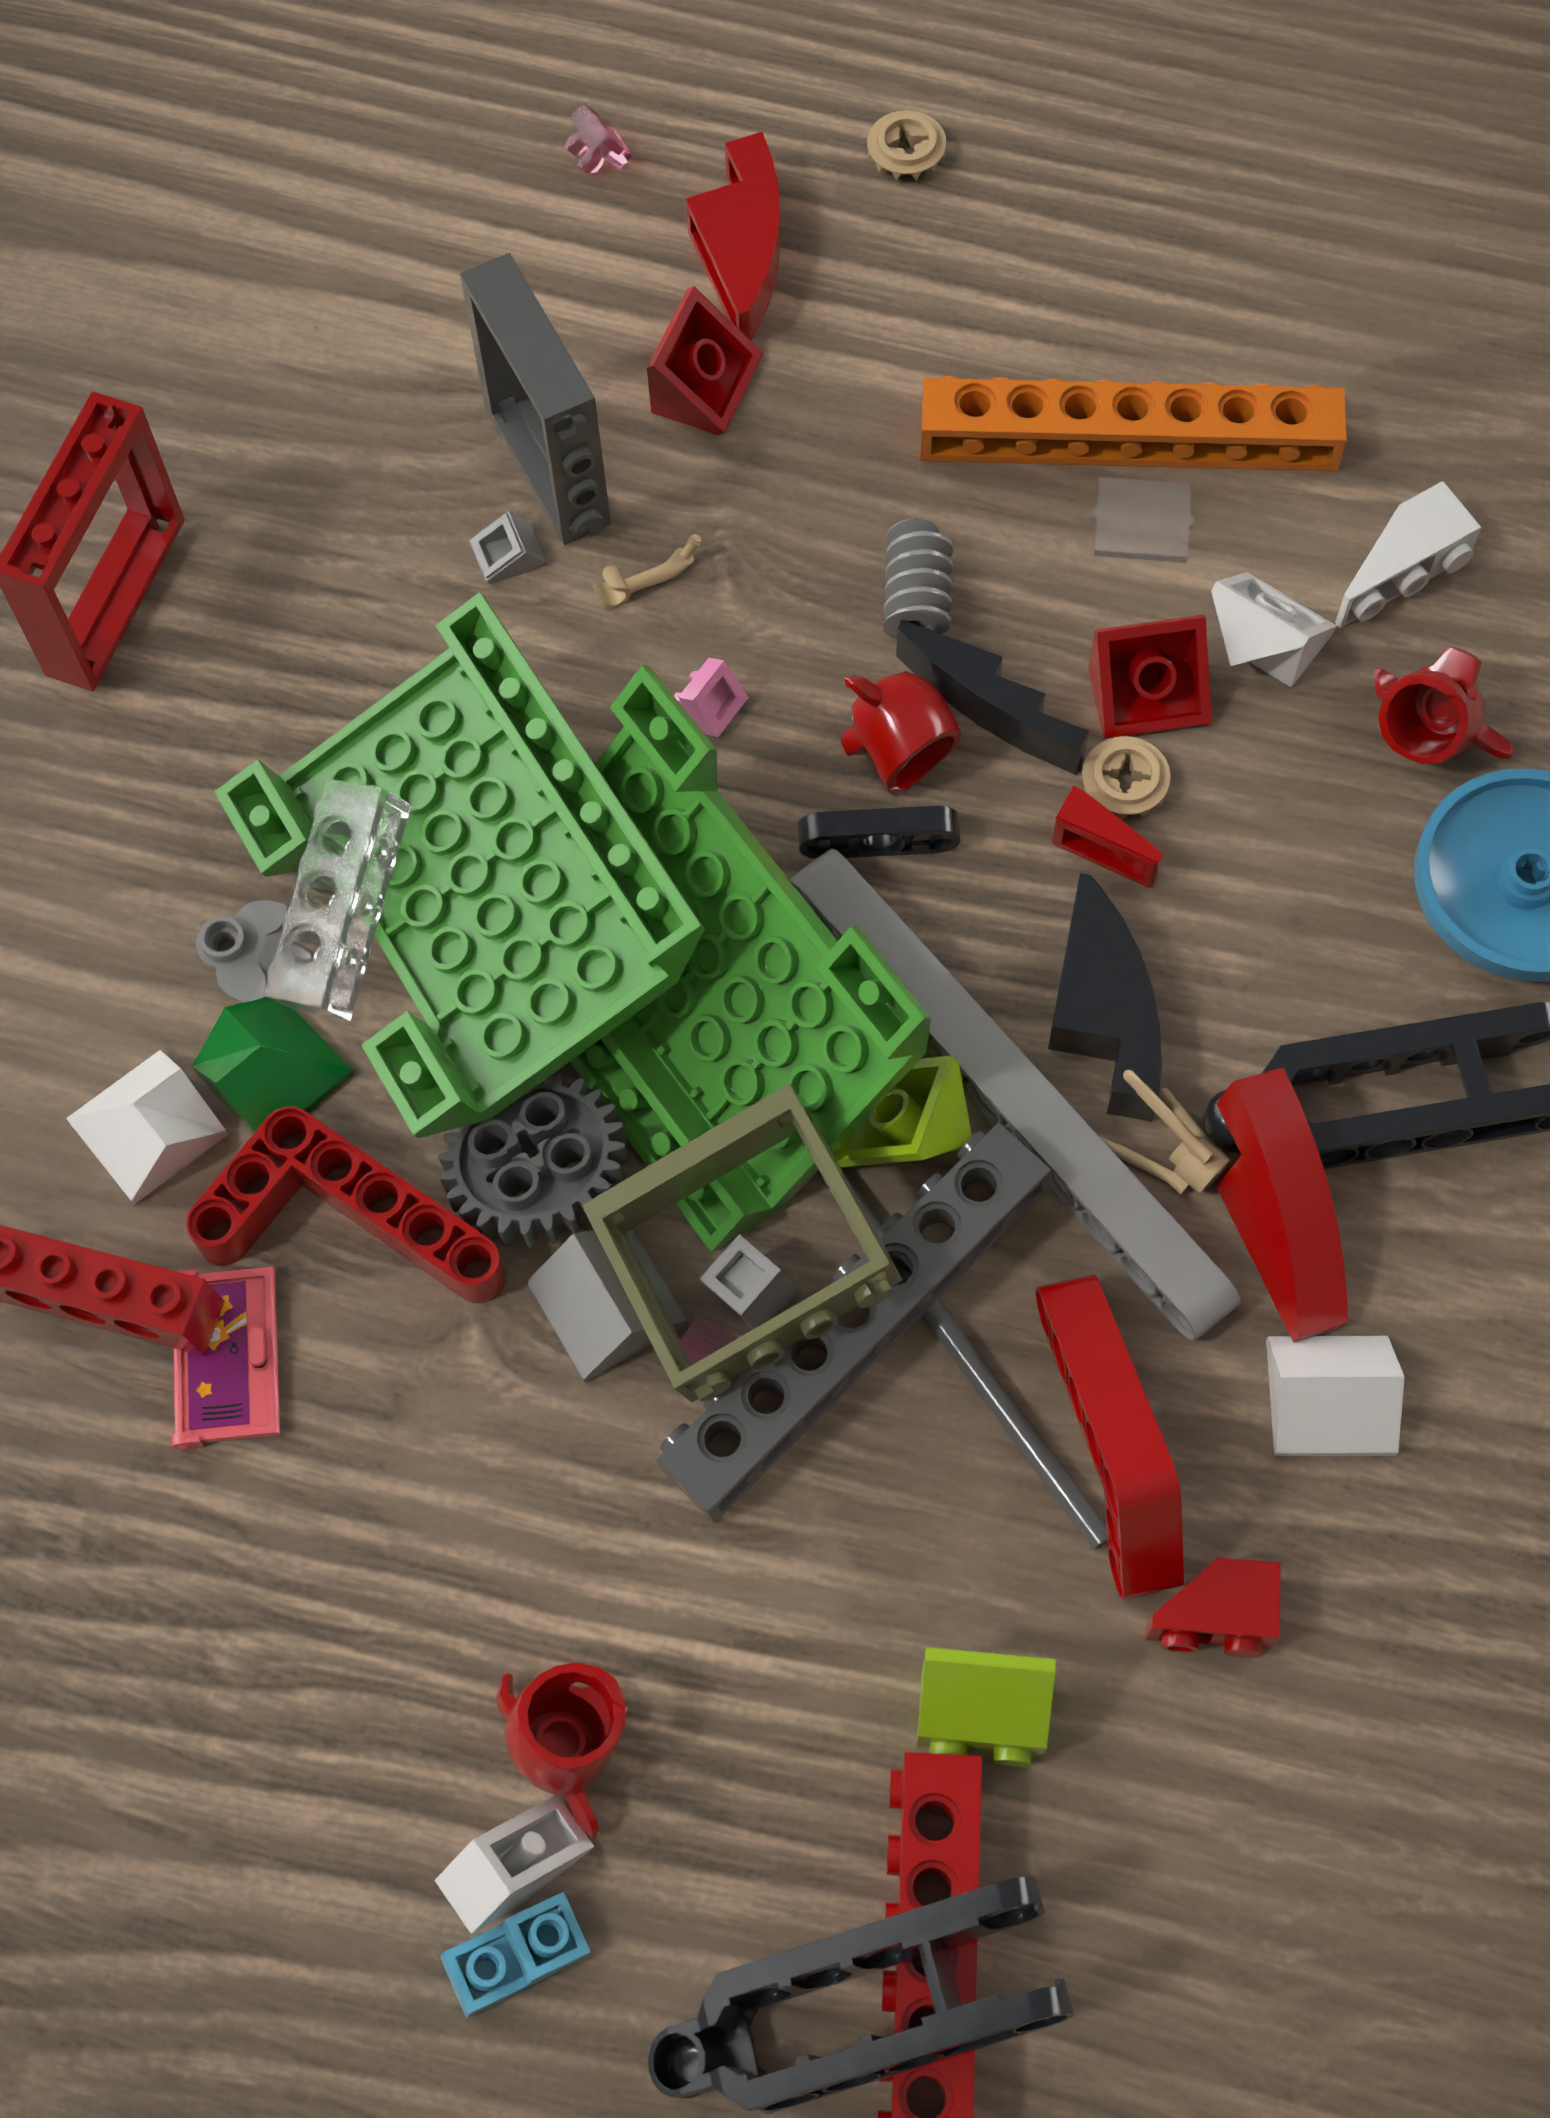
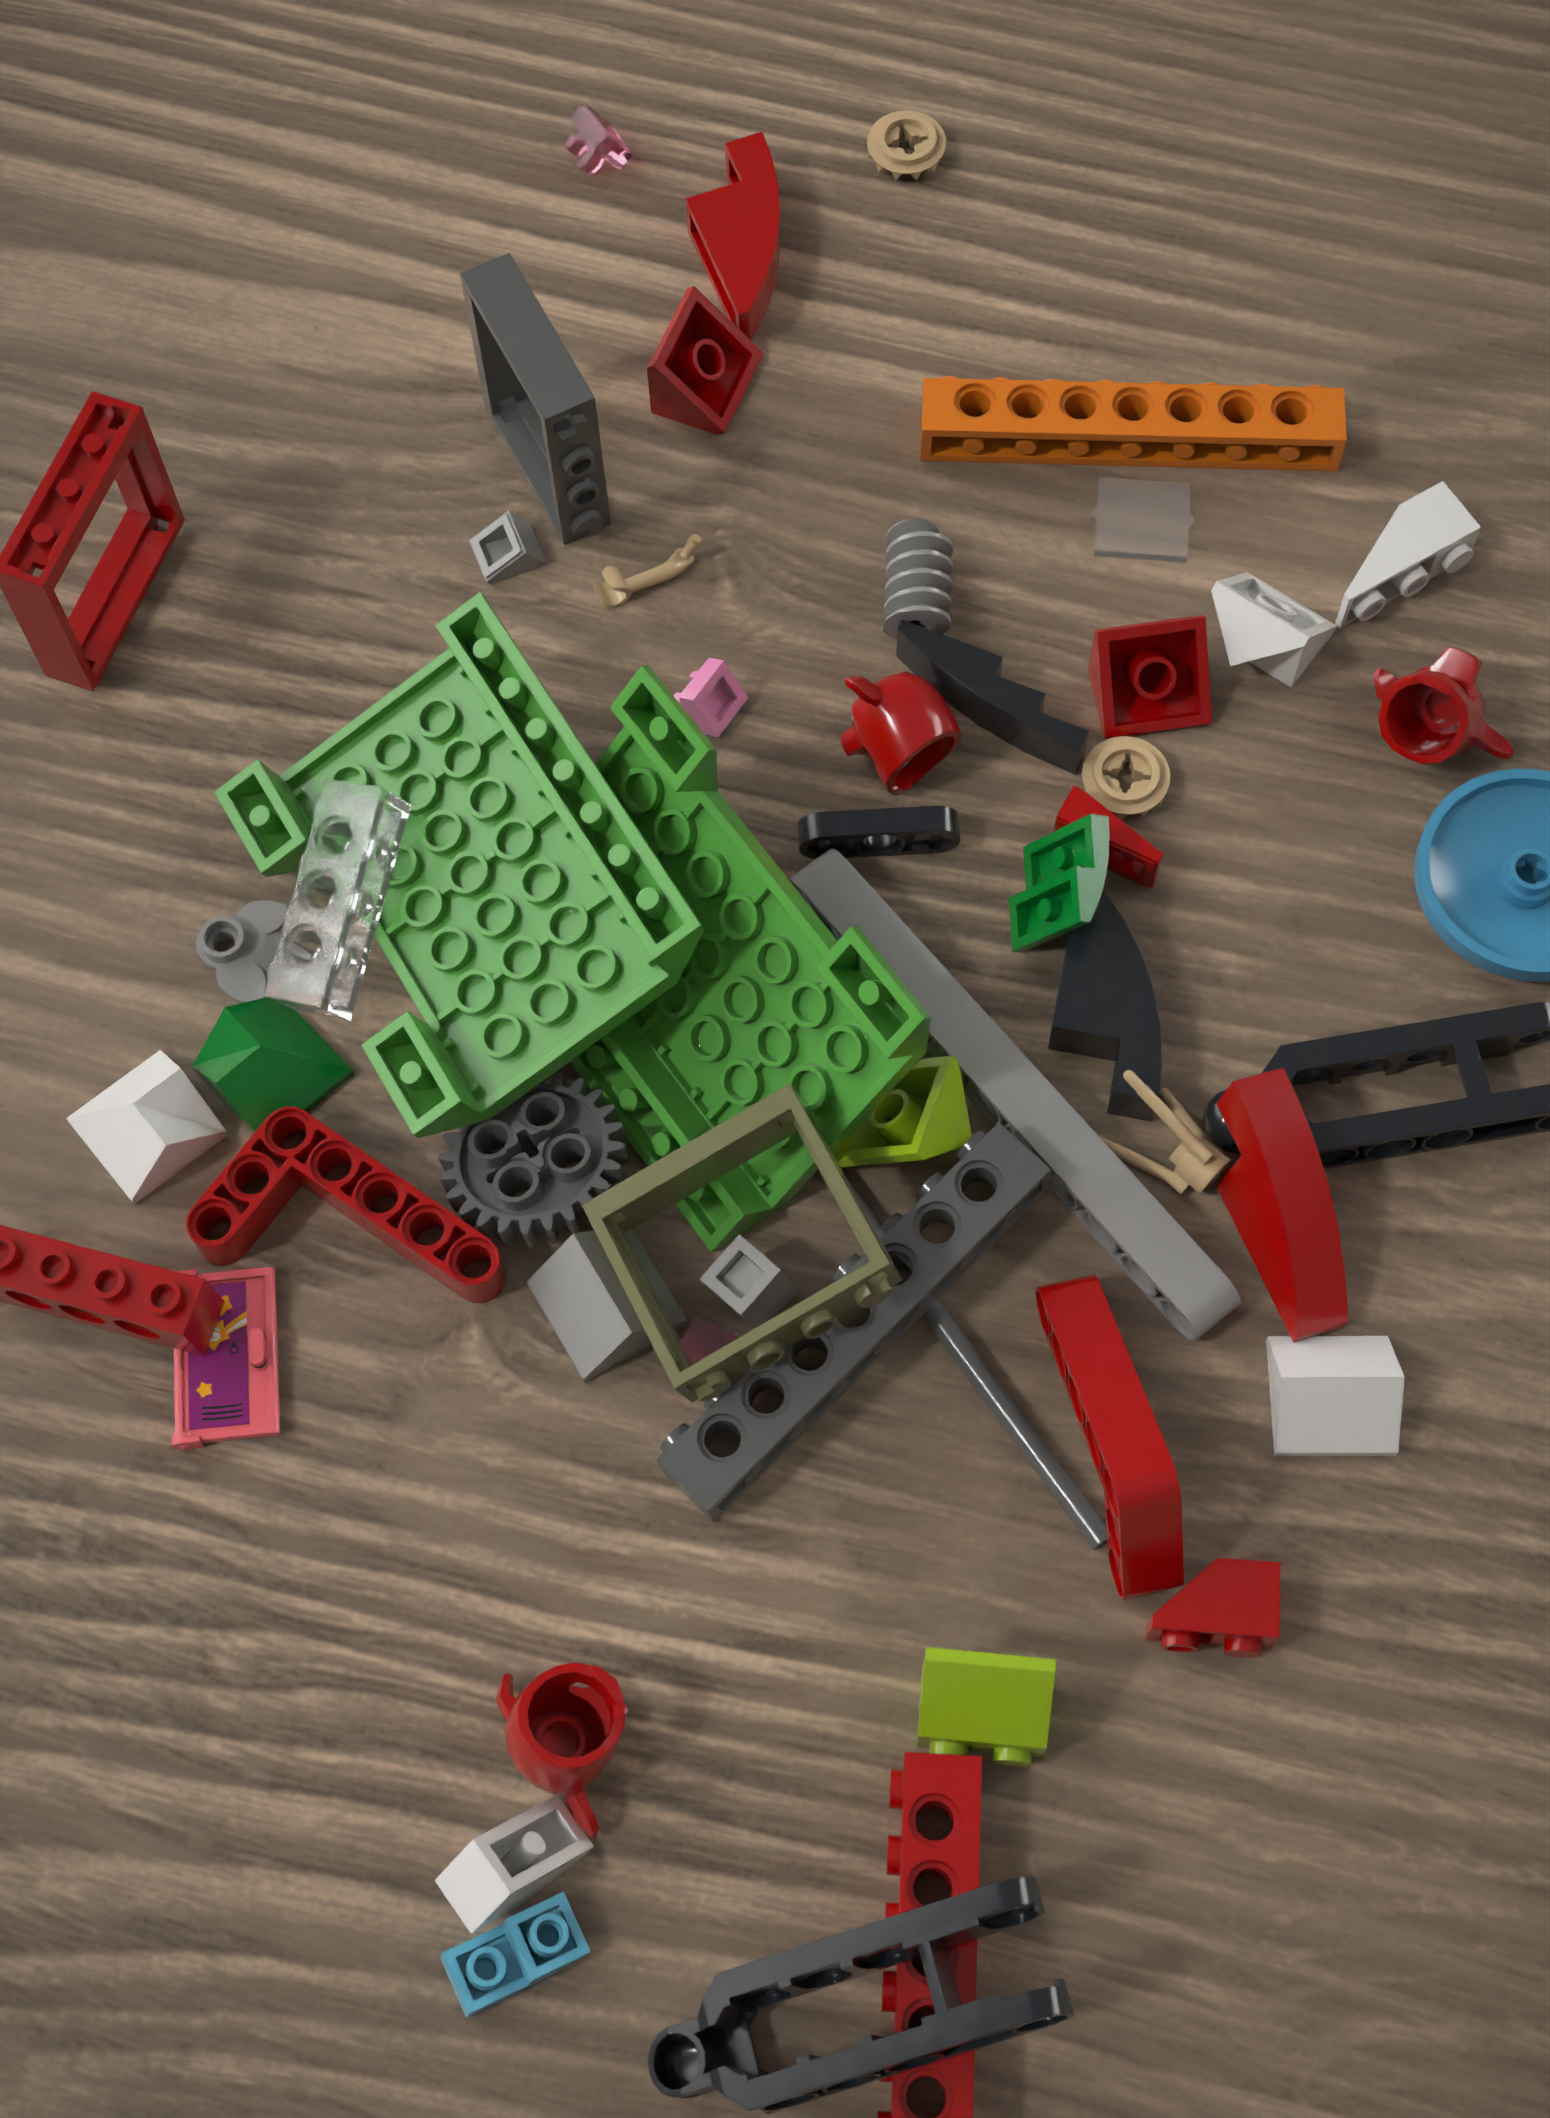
none -> green slope [1009,814,1110,953]

